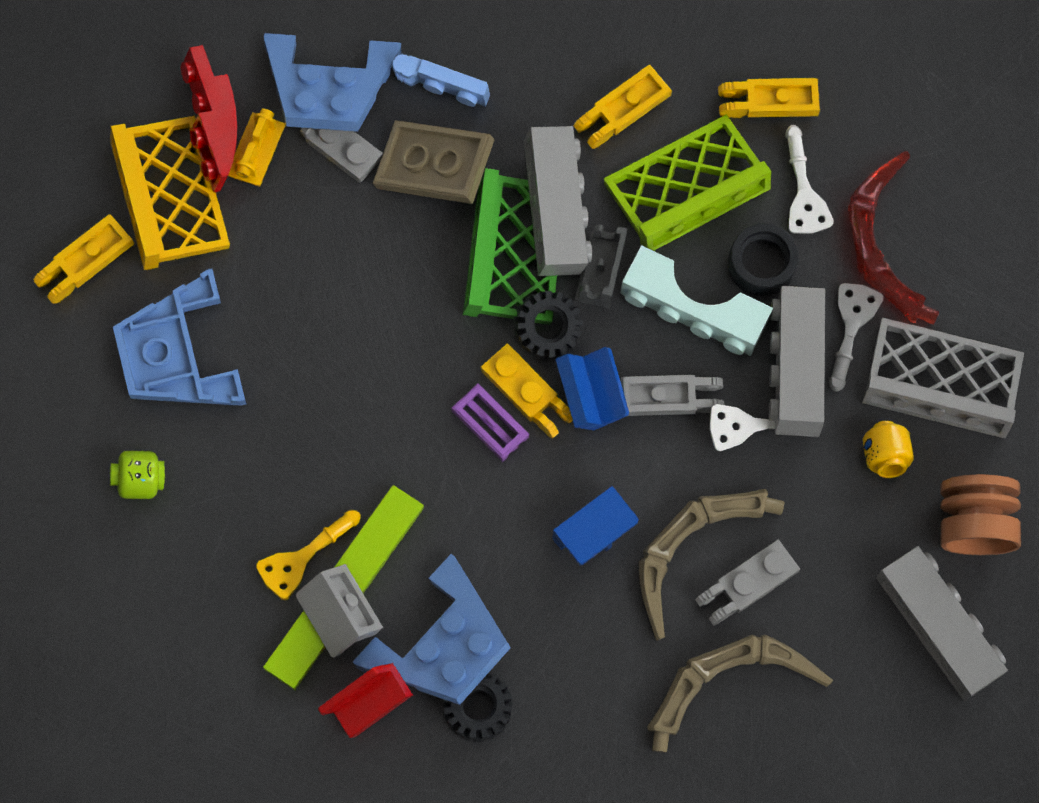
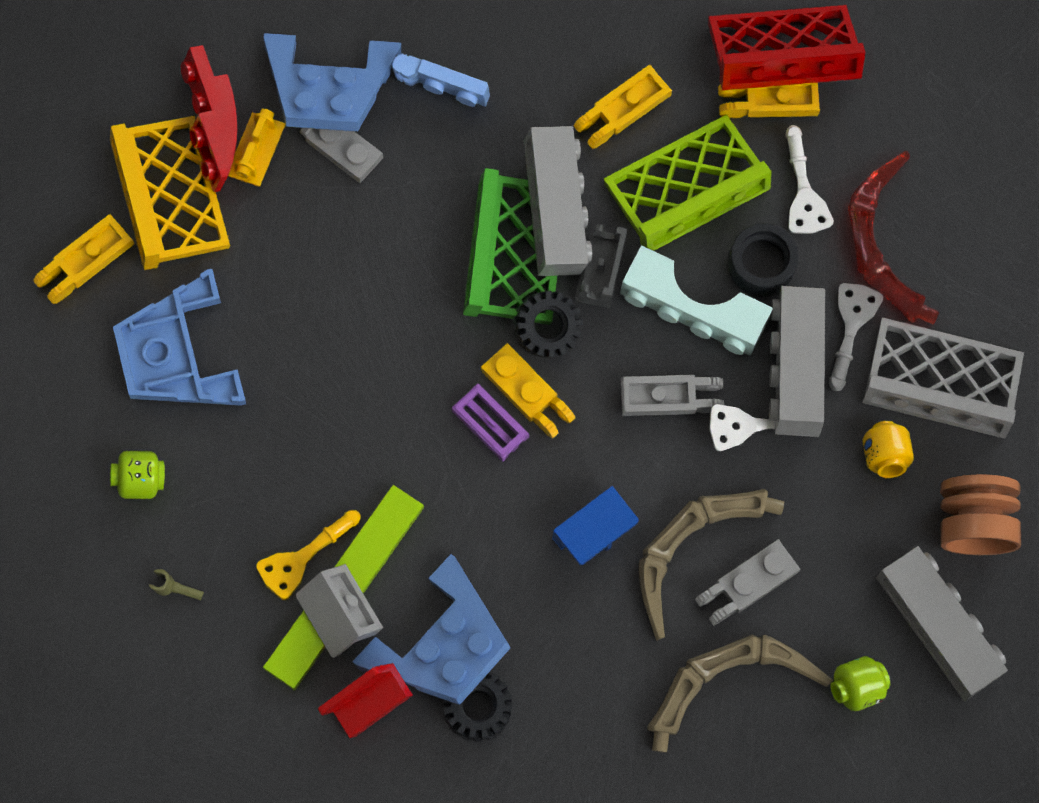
dark tan tile [373,120,494,204] -> none
blue panel [556,347,629,431] -> none
none -> olive hand [149,569,204,601]
none -> red fence [708,5,866,90]
none -> lime head [831,656,890,711]

